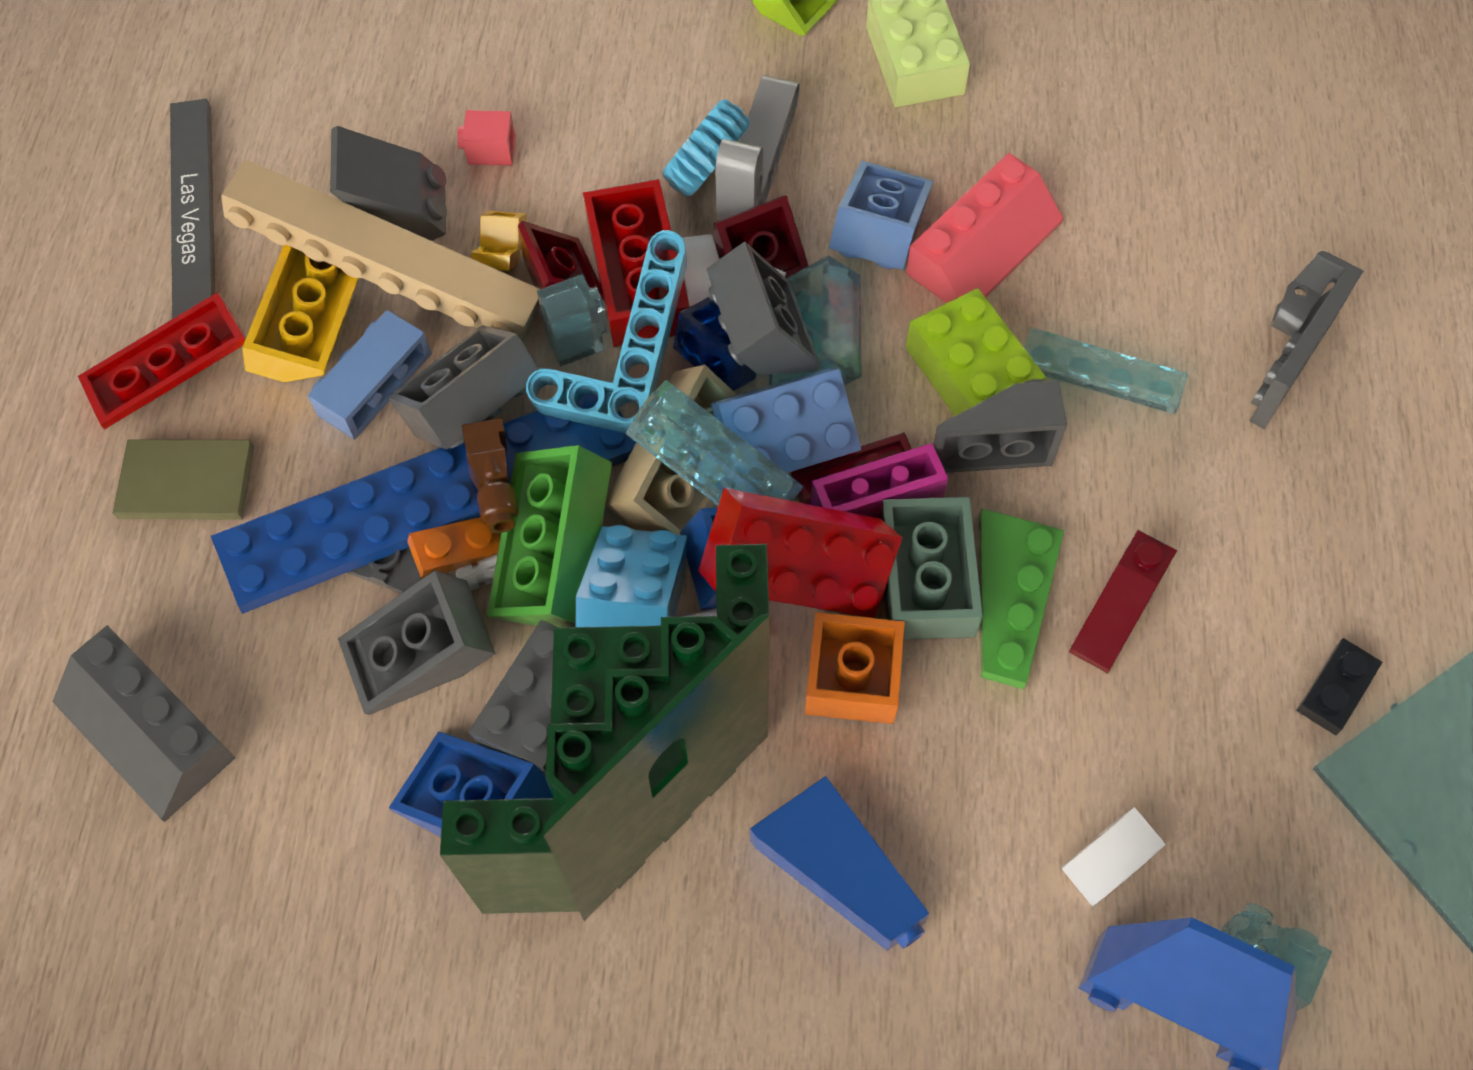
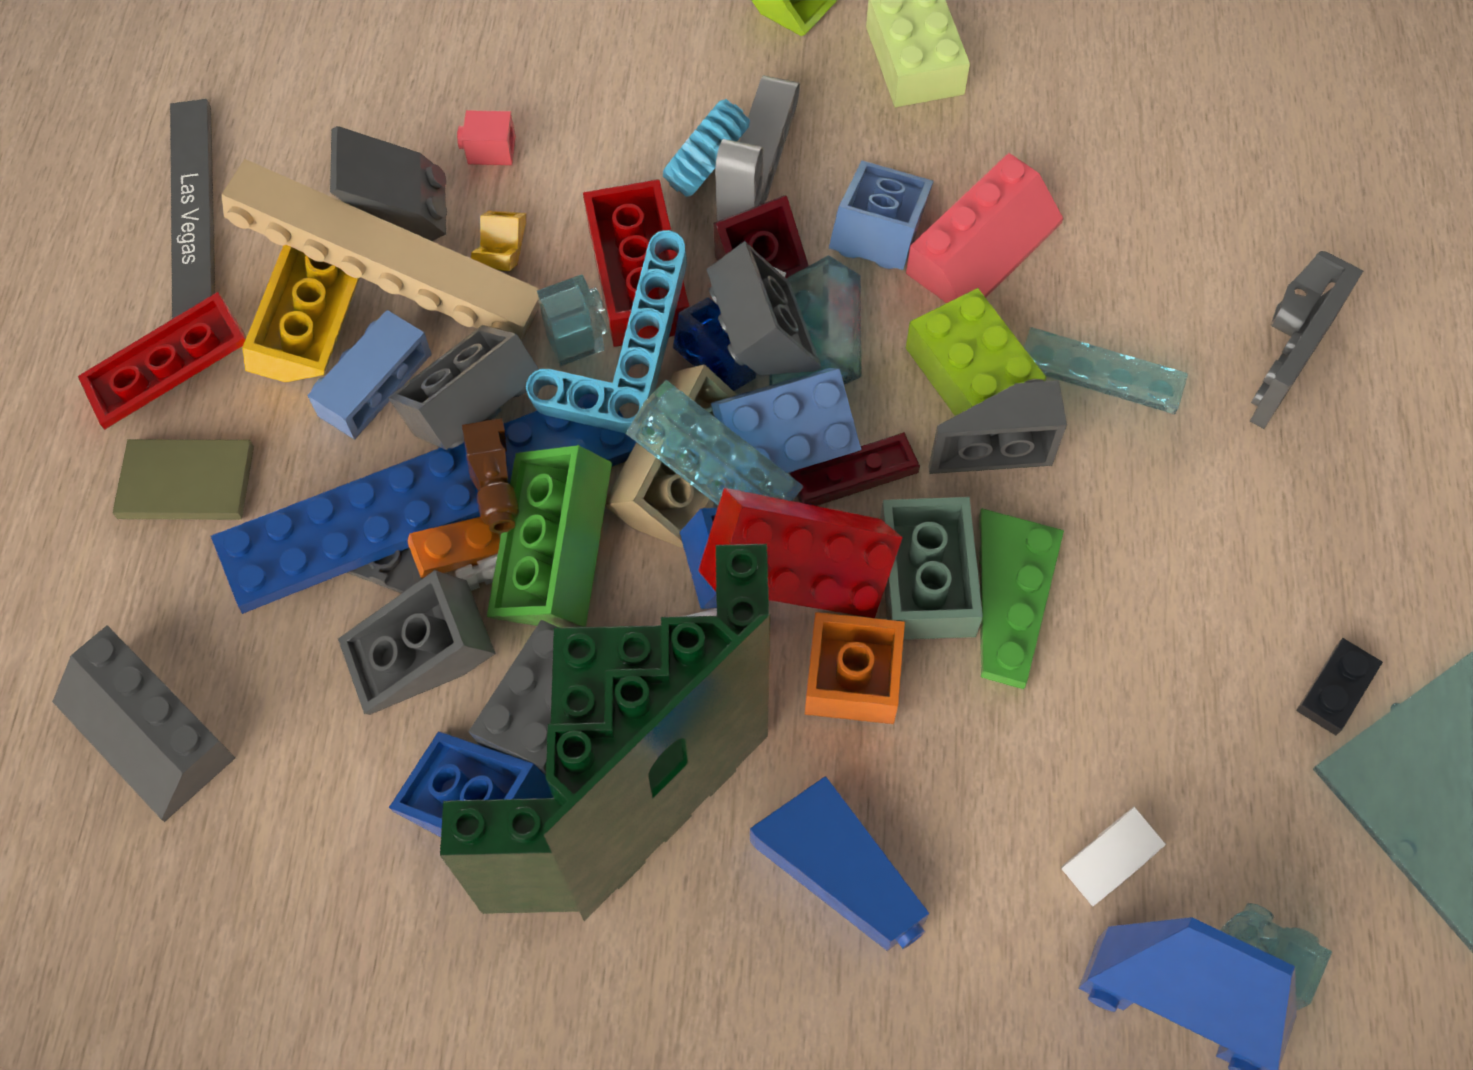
dark red slope [518,221,603,319] -> none
dark azure brick [576,525,687,627] -> none
white slope [677,234,719,312] -> none
dark pink brick [811,443,948,519] -> none
dark red slope [1069,530,1178,674] -> none

